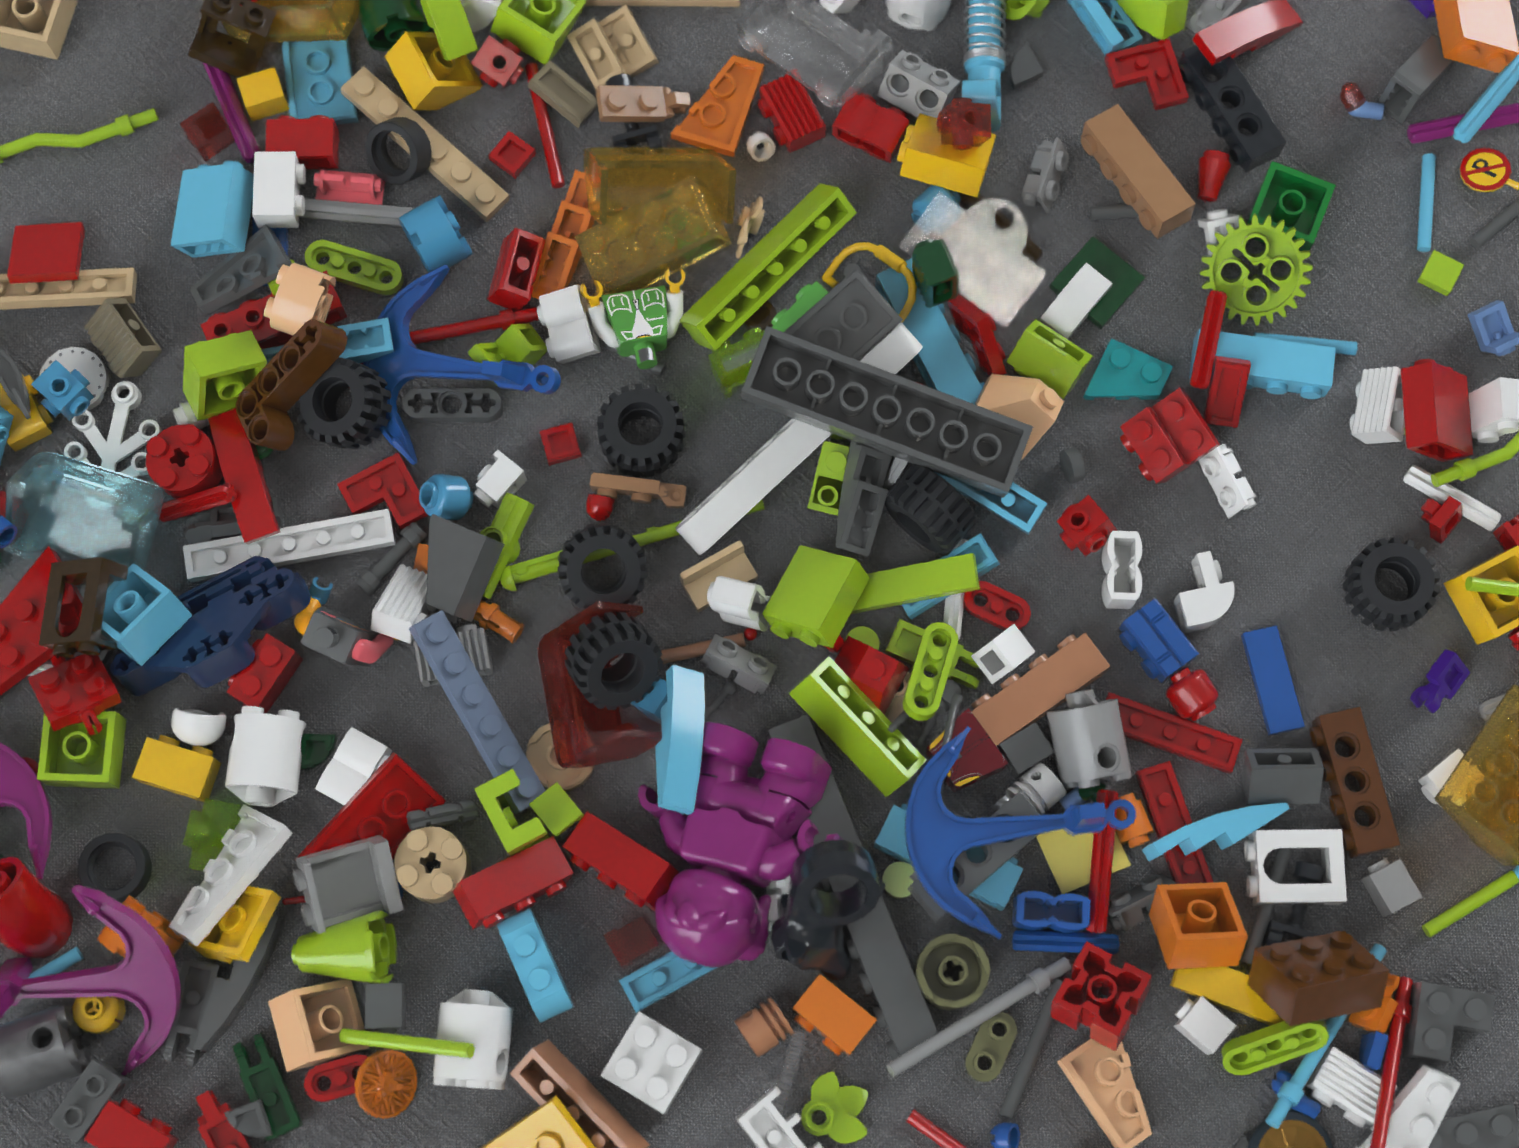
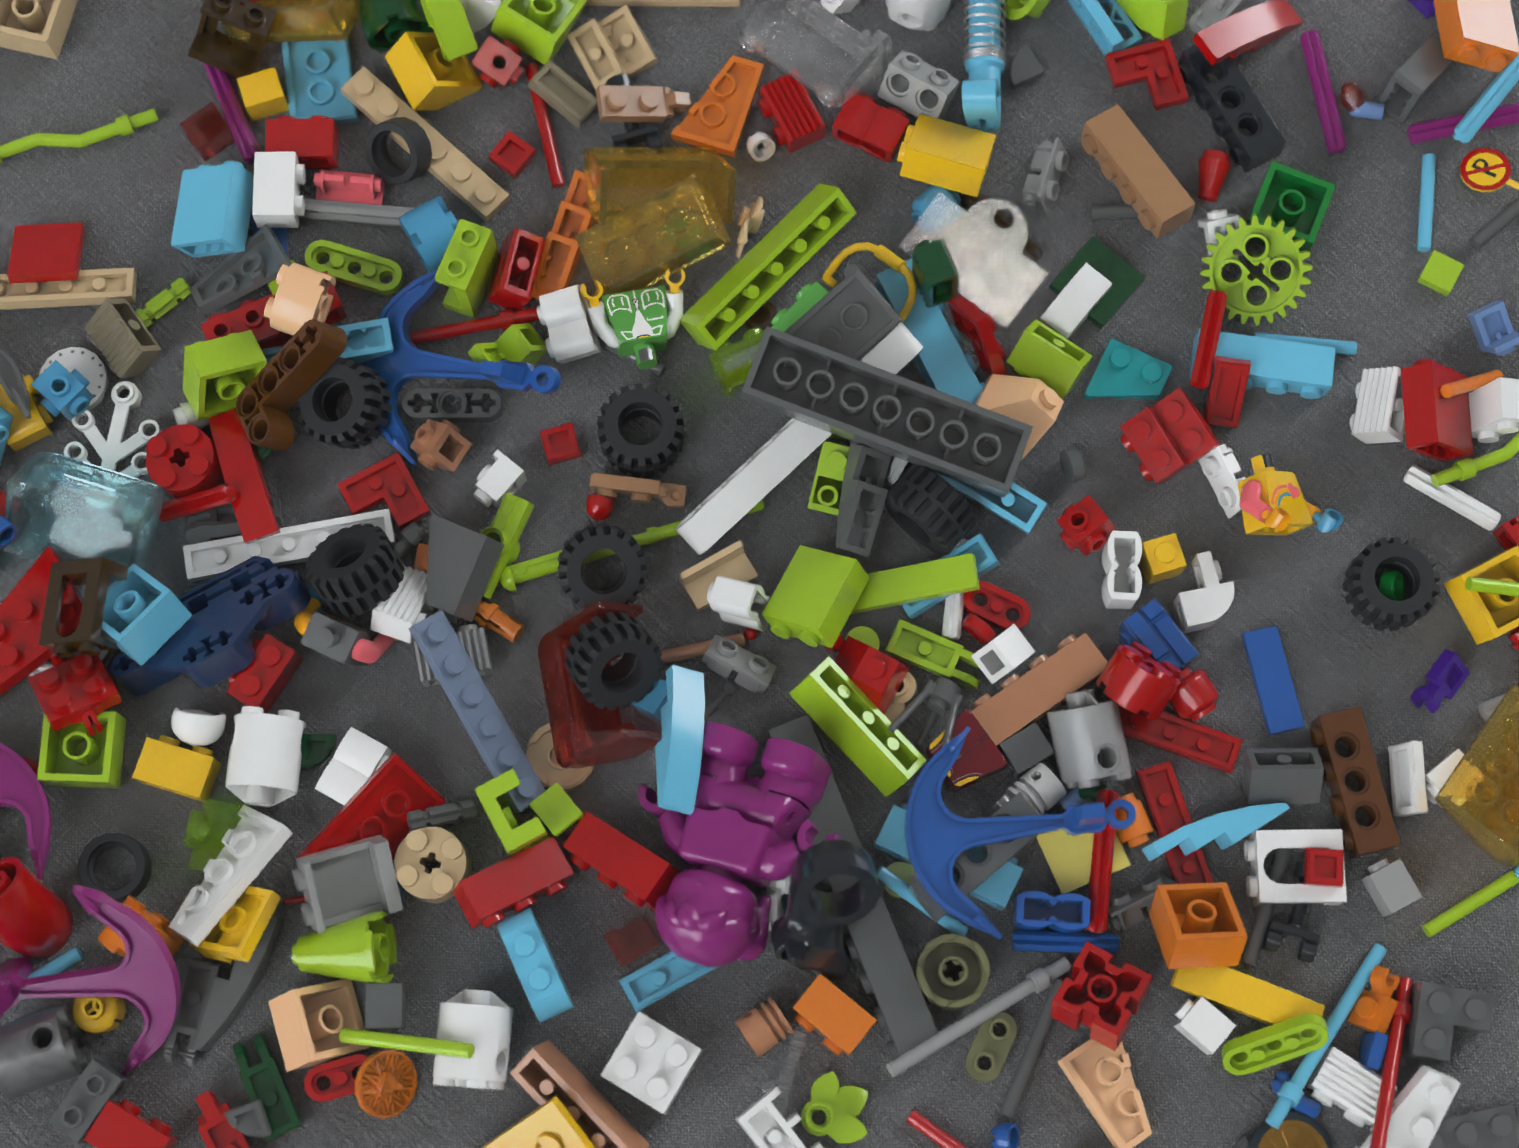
dark azure head [419,474,473,521] -> none
lime plate [903,622,958,721] -> none
clear red brick [937,98,991,150] -> none
reddish brown brick [1247,931,1389,1026] -> none
red tile [1421,496,1462,544] -> none
none -> lime axle [135,277,192,328]
none -> black tyre [305,523,405,616]
none -> nougat brick [410,419,472,472]
none -> lime panel [434,219,499,319]
none -> medium azure bar [877,865,969,936]
none -> red tile [961,613,996,645]
none -> red brick [1096,641,1181,720]
none -> yellow brick [1139,533,1187,585]
none -> torso [1238,454,1344,536]
none -> magenta axle [1300,30,1347,155]
none -> red tile [1304,847,1344,888]
none -> green tile [1379,570,1405,601]
none -> white tile [1388,741,1428,817]
none -> orange bar [1440,369,1503,398]

